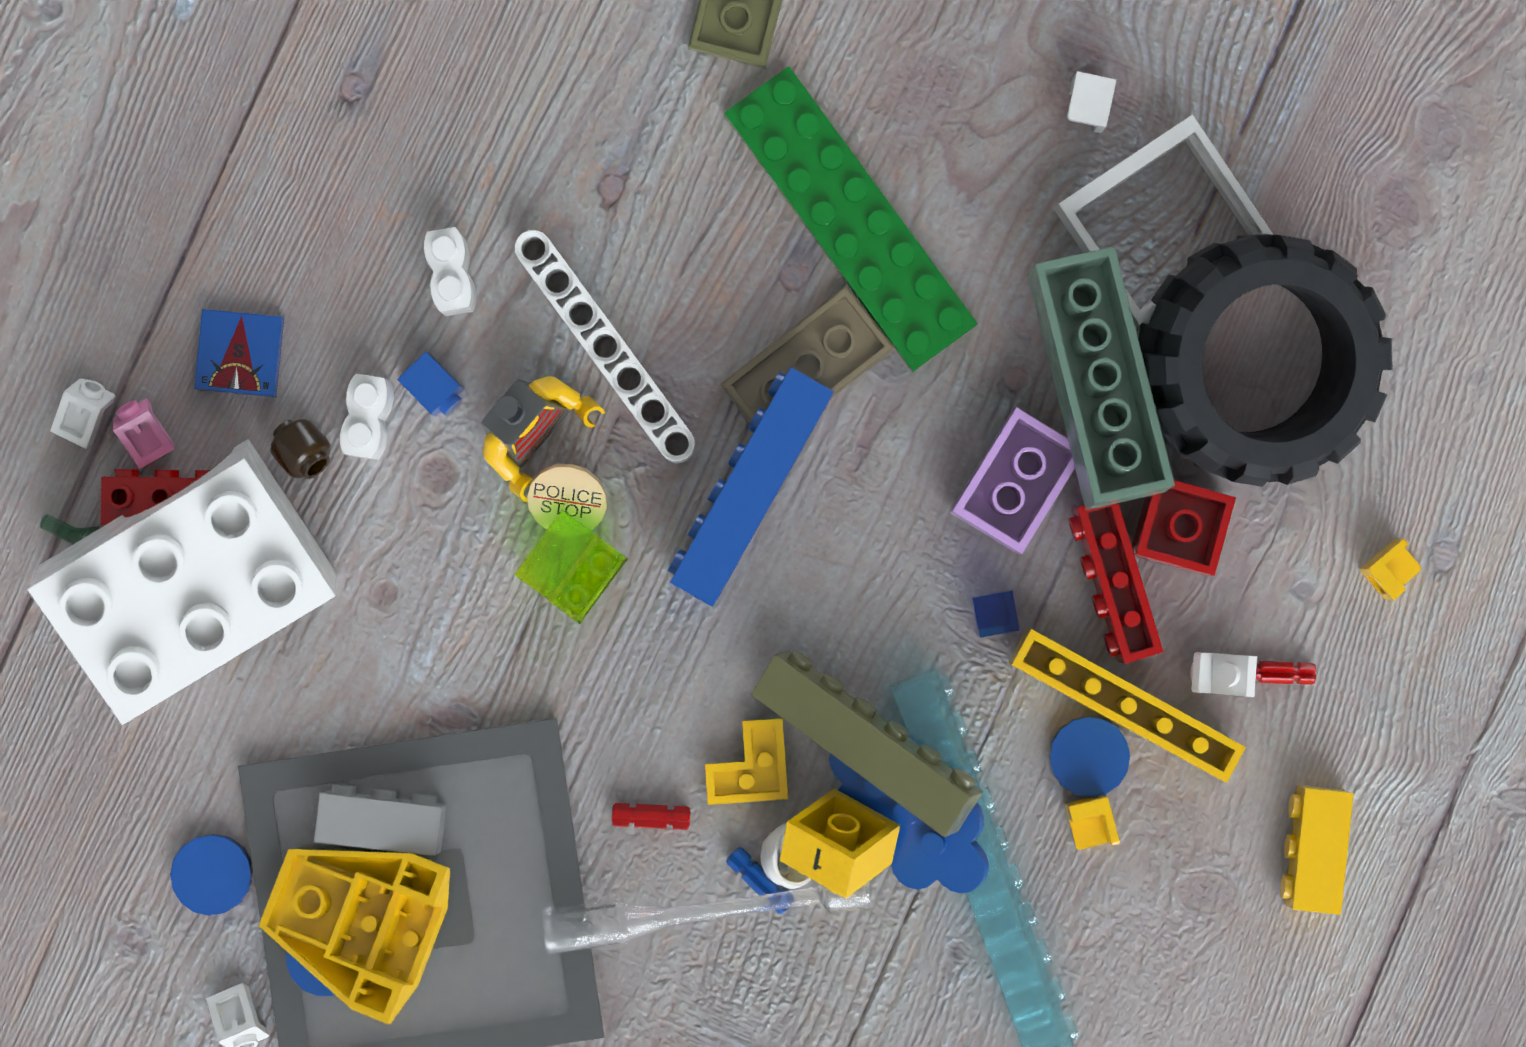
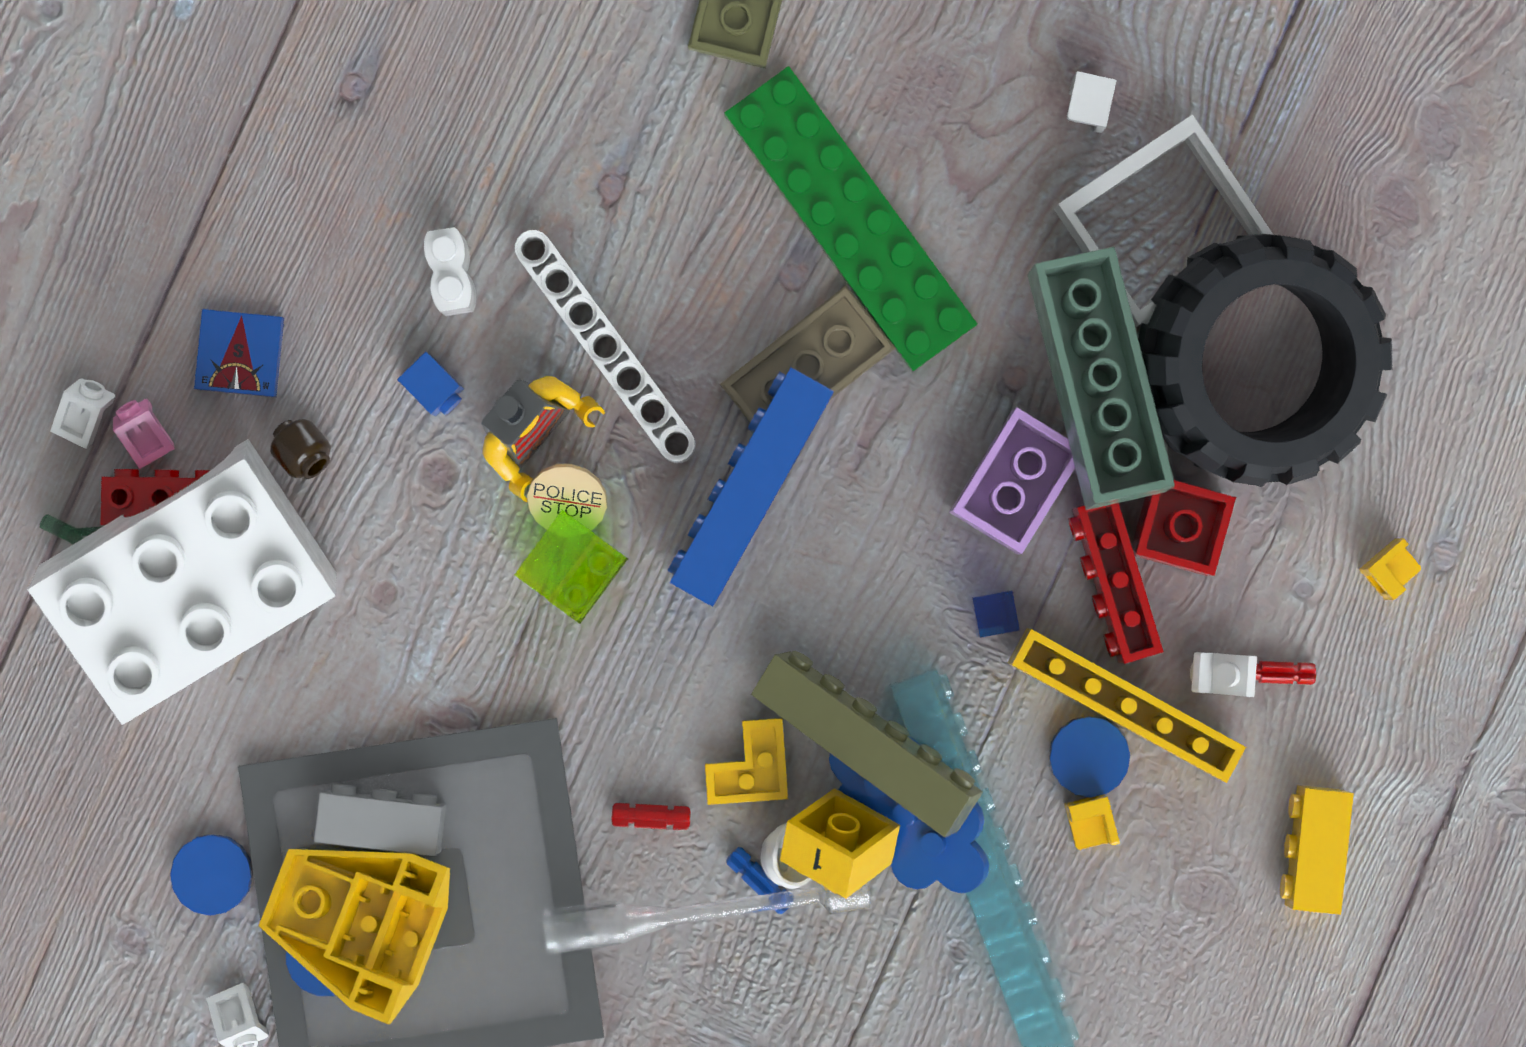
white brick [340,374,394,460] -> none

